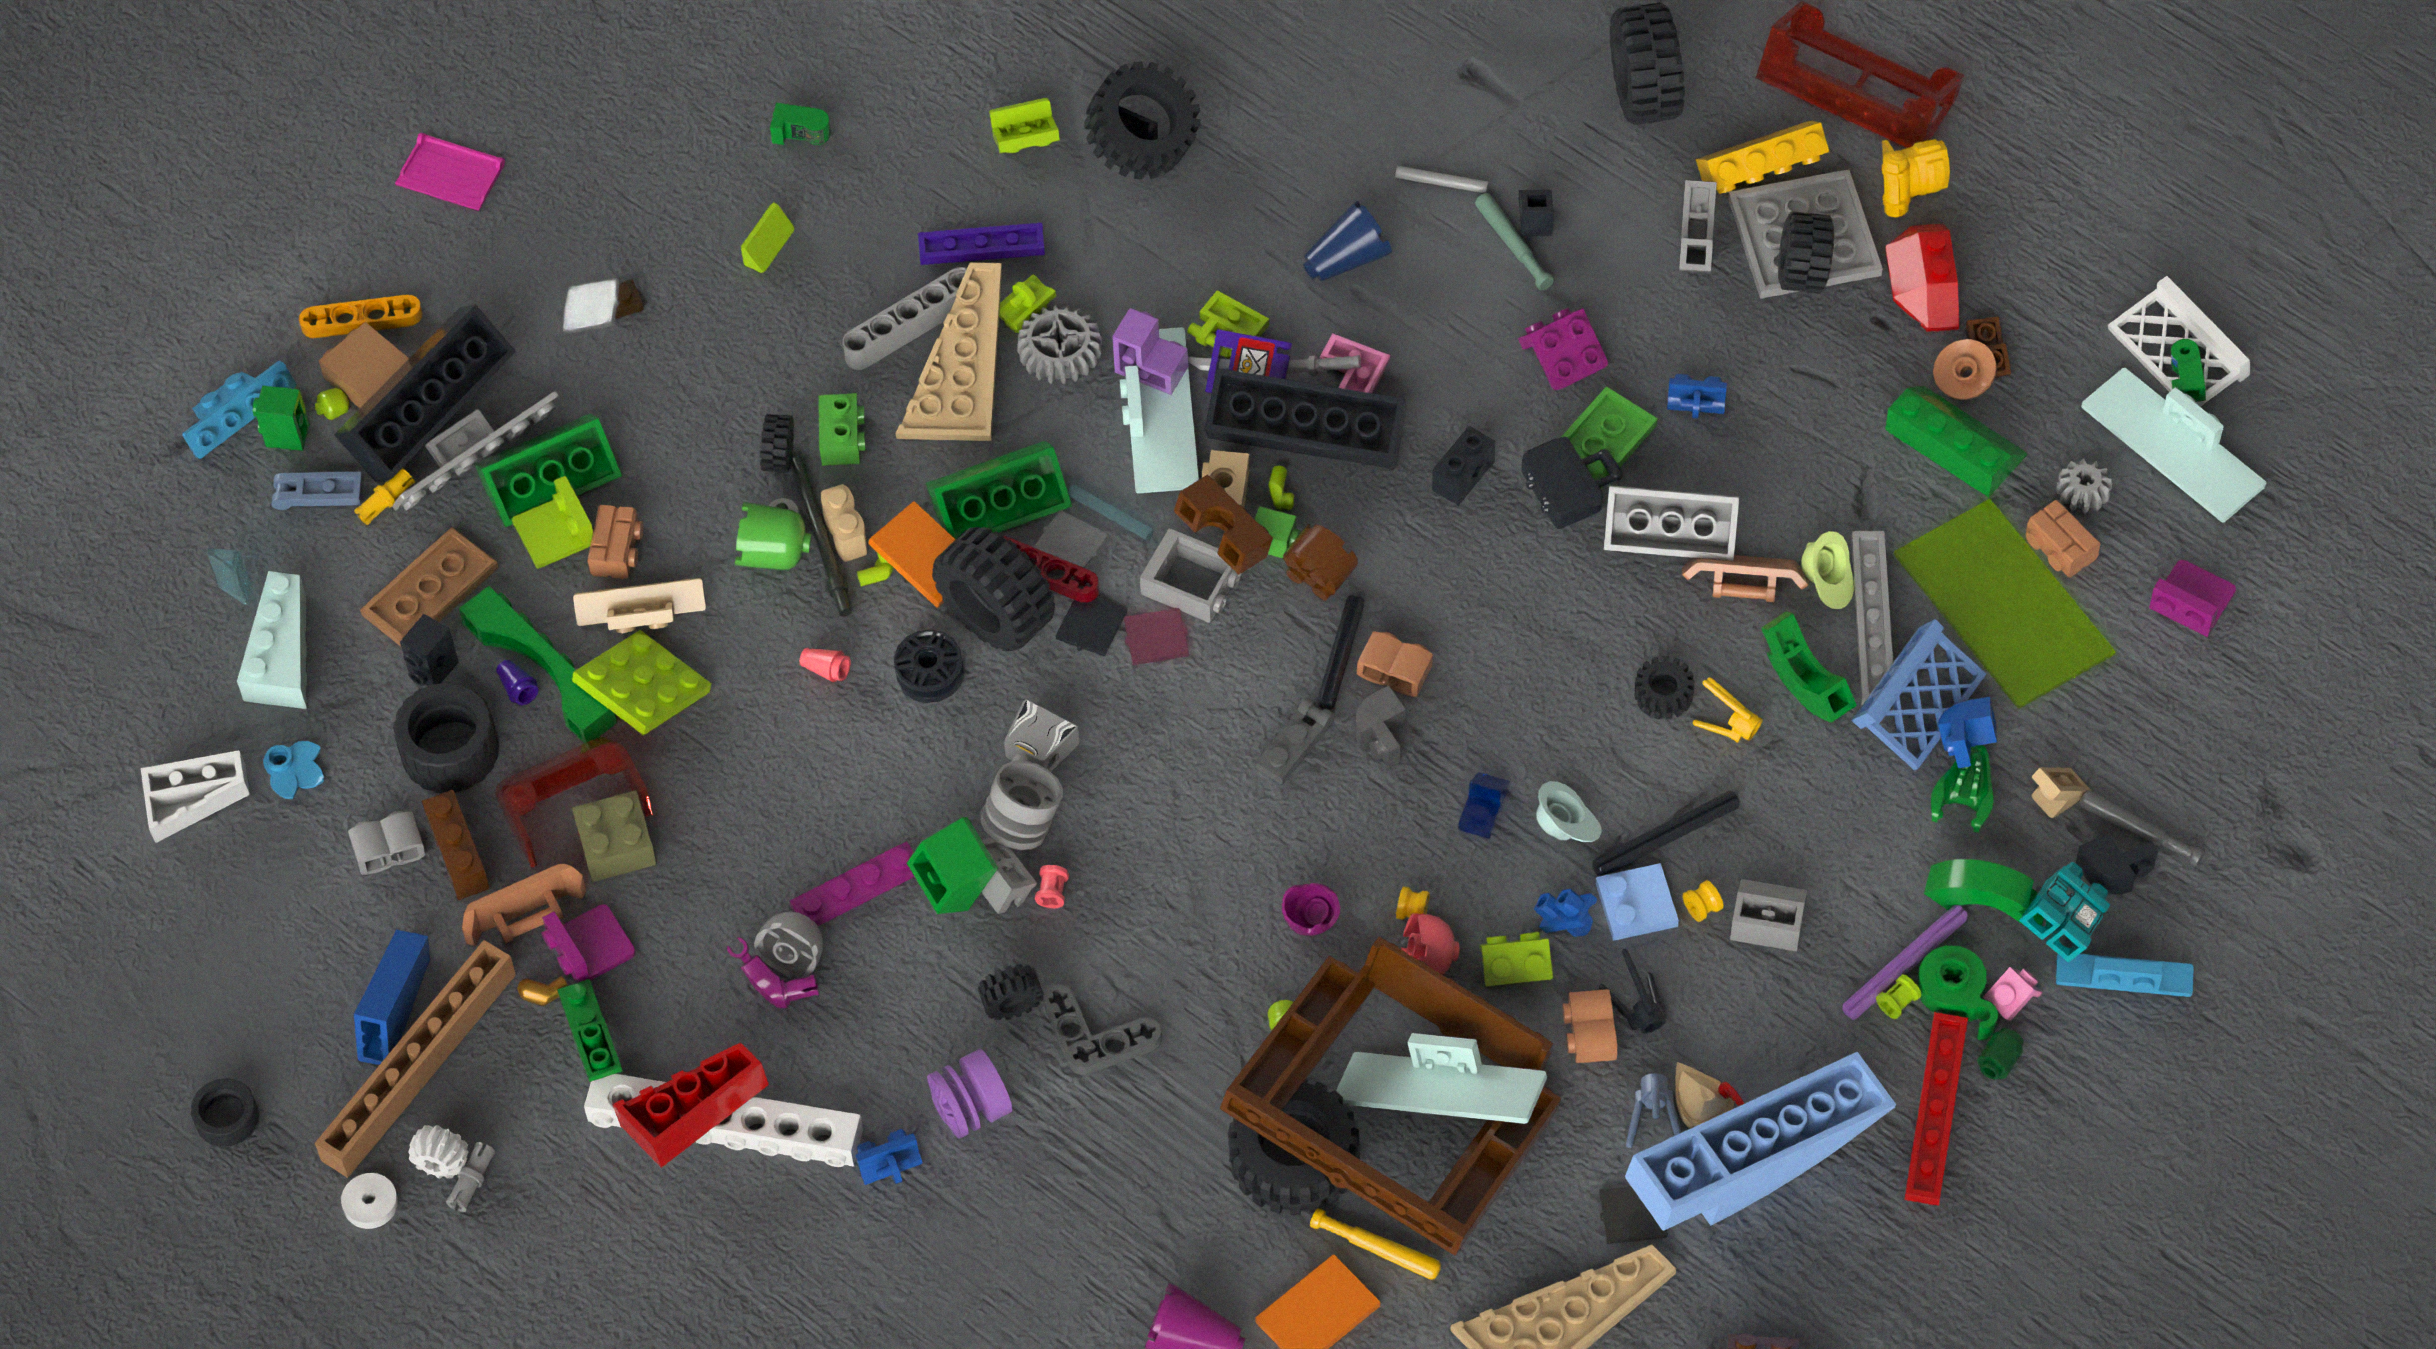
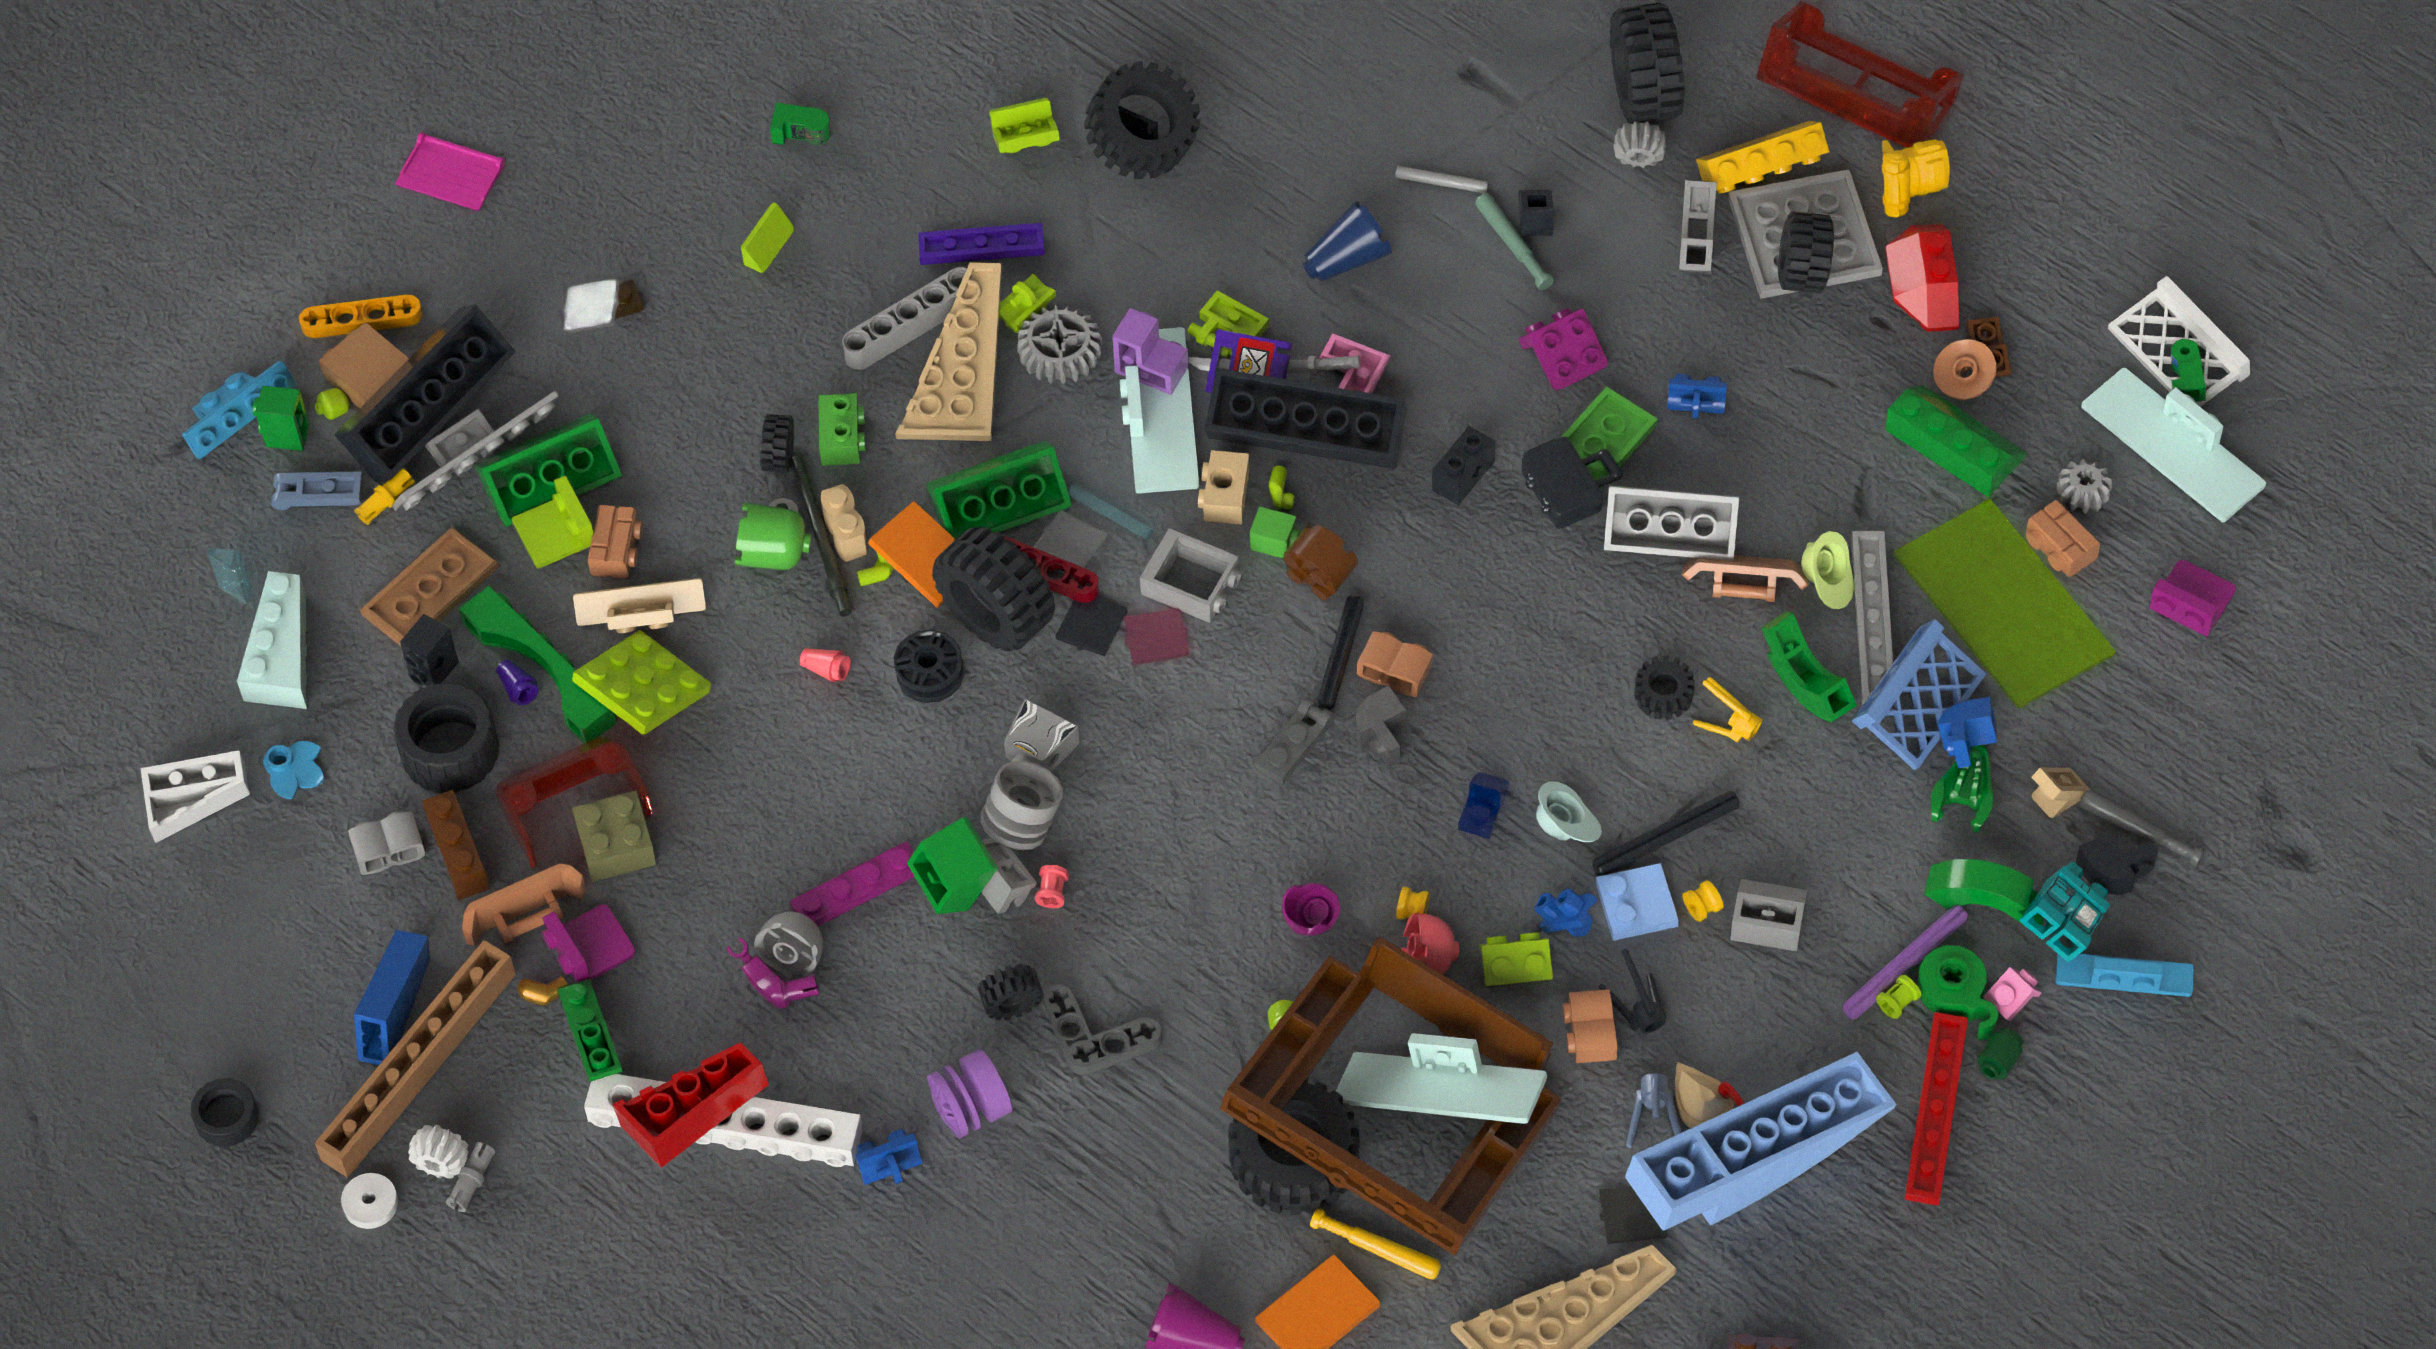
reddish brown arch [1174,474,1273,575] -> none
none -> light grey gear [1614,121,1666,168]

